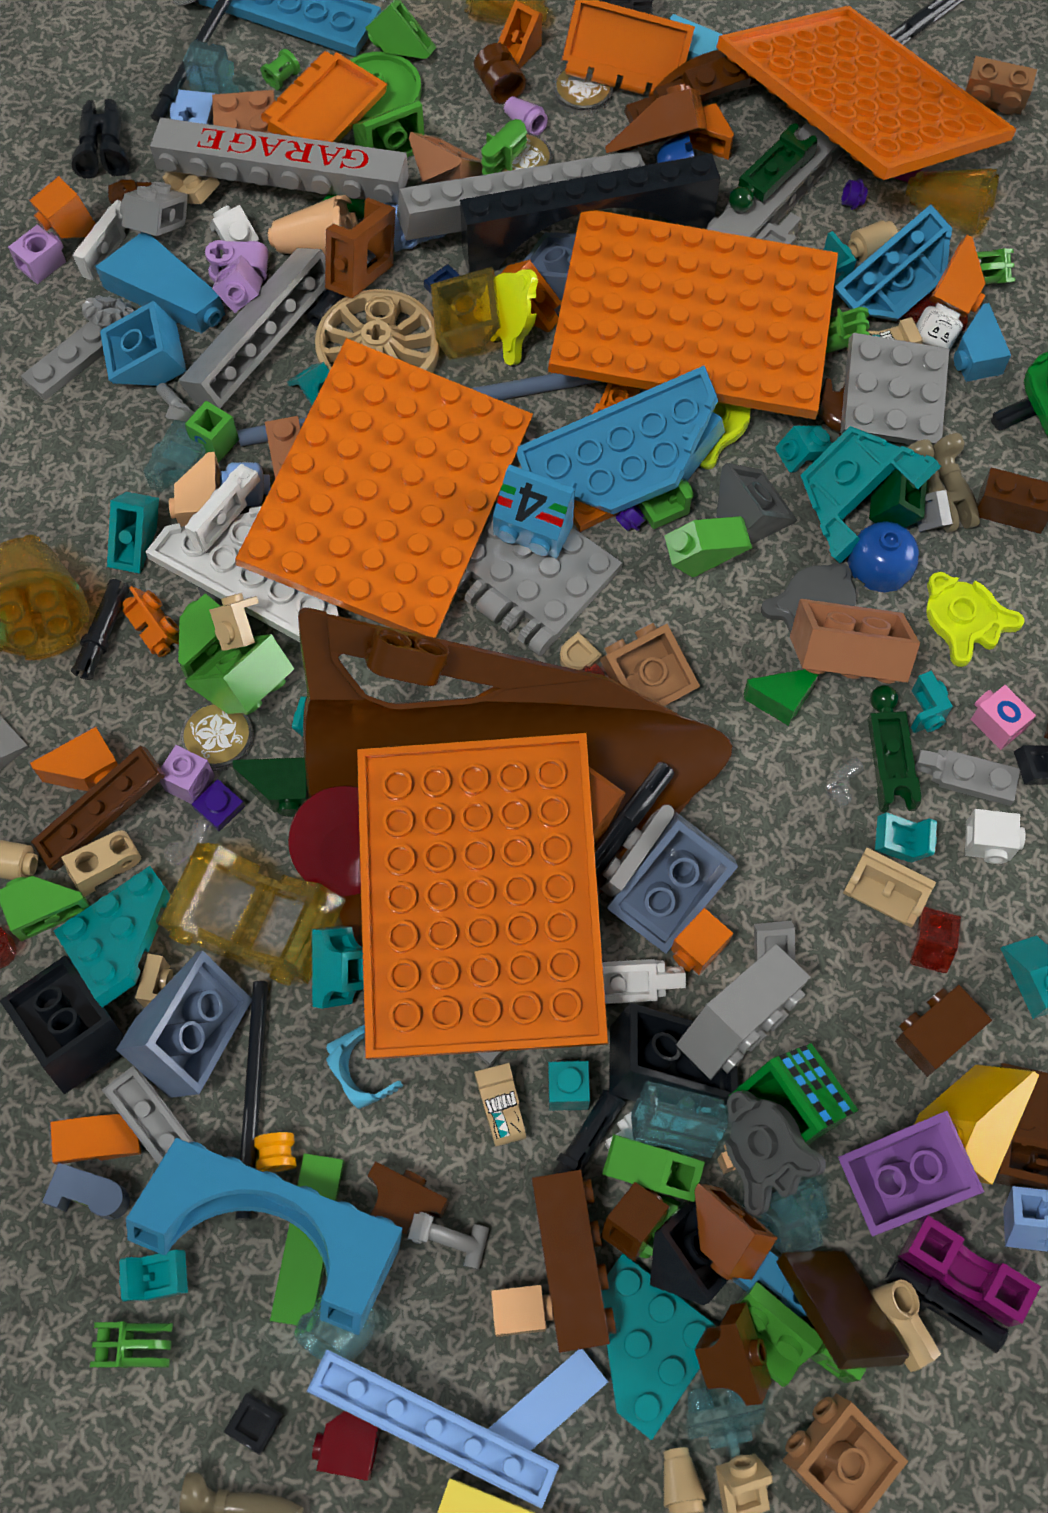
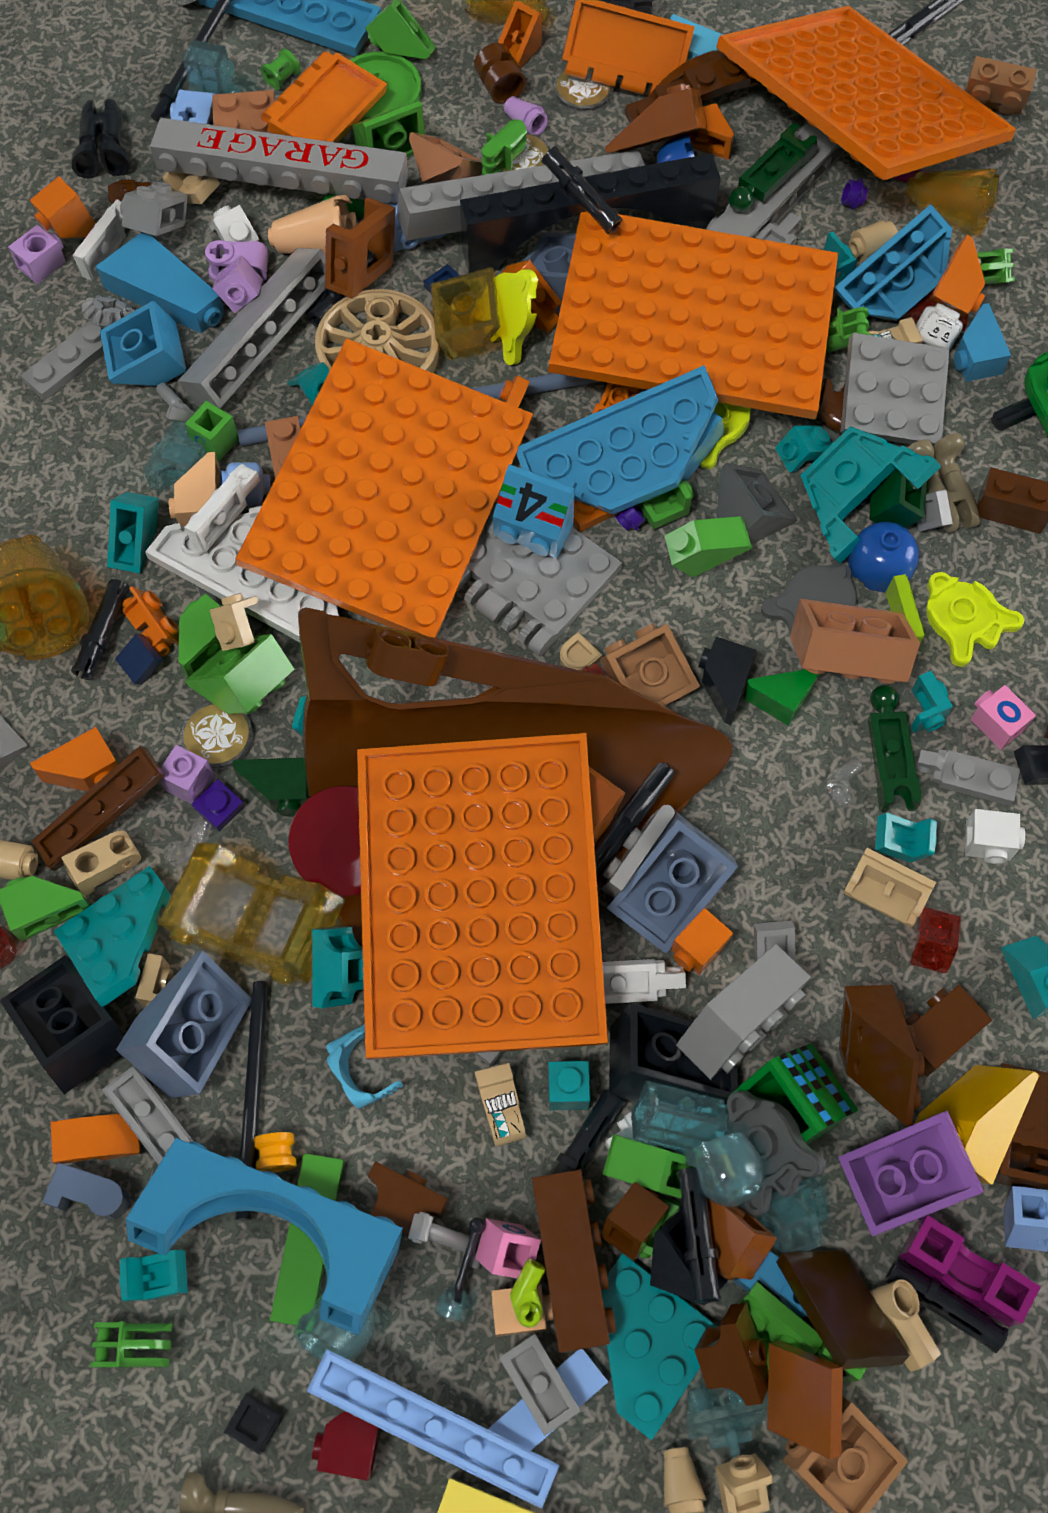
none -> dark blue tile [116,634,163,685]
none -> hinge [434,1217,486,1322]
none -> bright pink brick [475,1218,541,1279]
none -> orange plate [499,375,530,407]
none -> light grey plate [499,1334,581,1436]
none -> lime arm [510,1259,546,1328]
none -> black pin [541,146,623,235]
none -> black pin [677,1168,721,1303]
none -> clear light blue helmet [684,1132,763,1207]
none -> black slope [698,637,757,725]
none -> dark orange tile [768,1340,843,1460]
none -> reddish brown slope [839,985,925,1126]
none -> lime tile [885,574,925,643]

